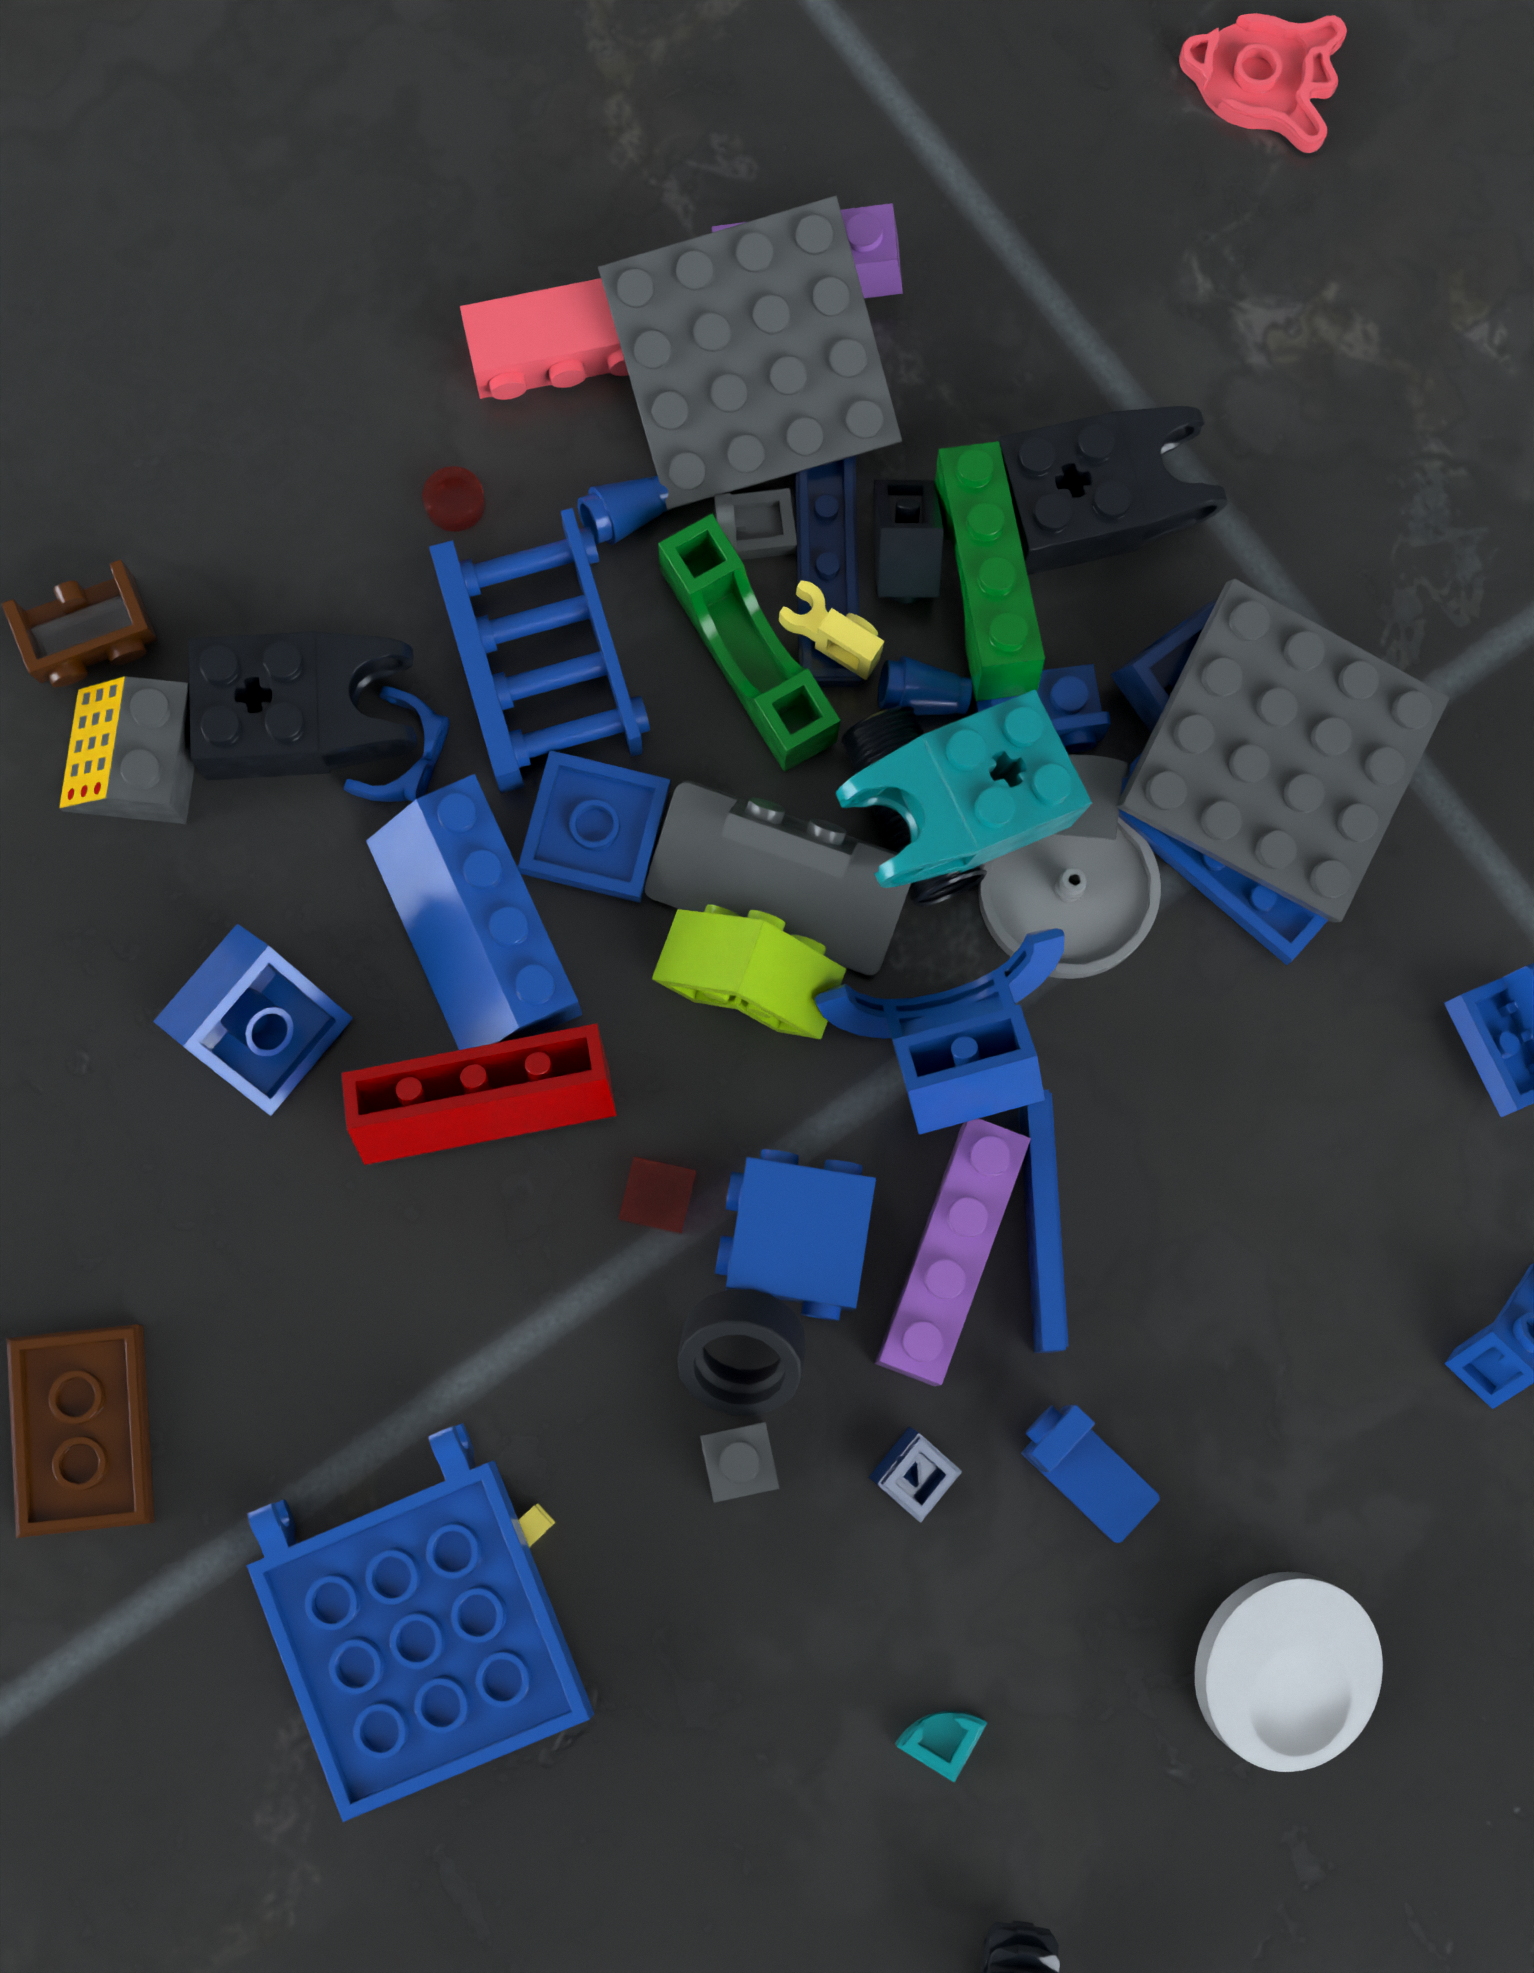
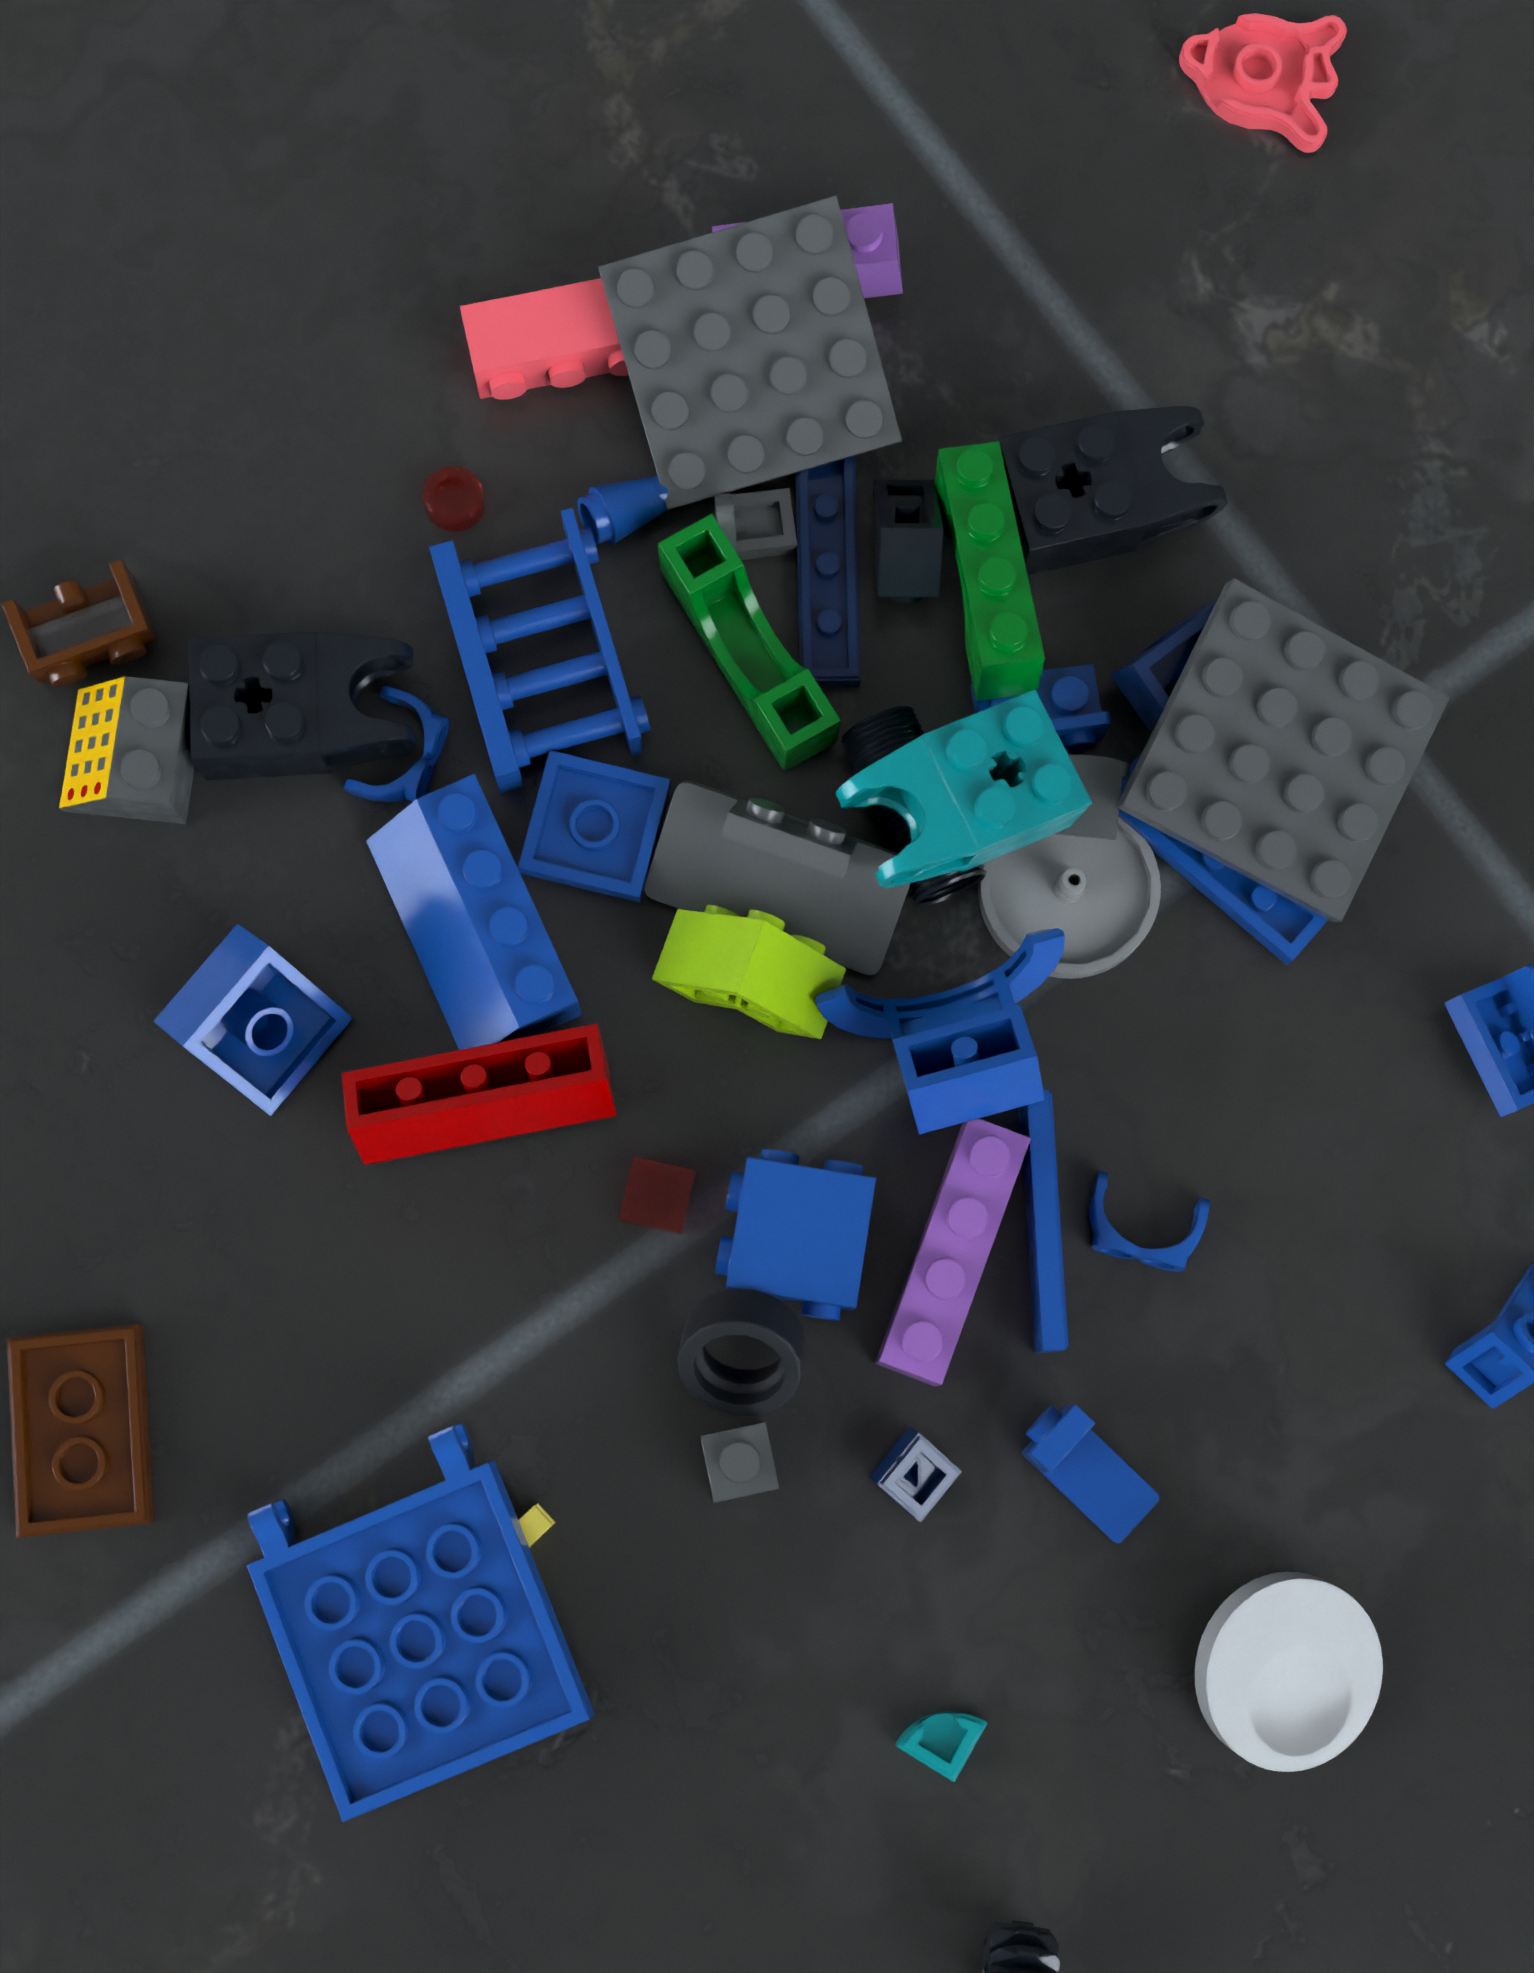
light yellow plate [779,581,884,680] -> none
blue cone [878,656,972,716] -> none
none -> blue cap [1088,1170,1210,1272]

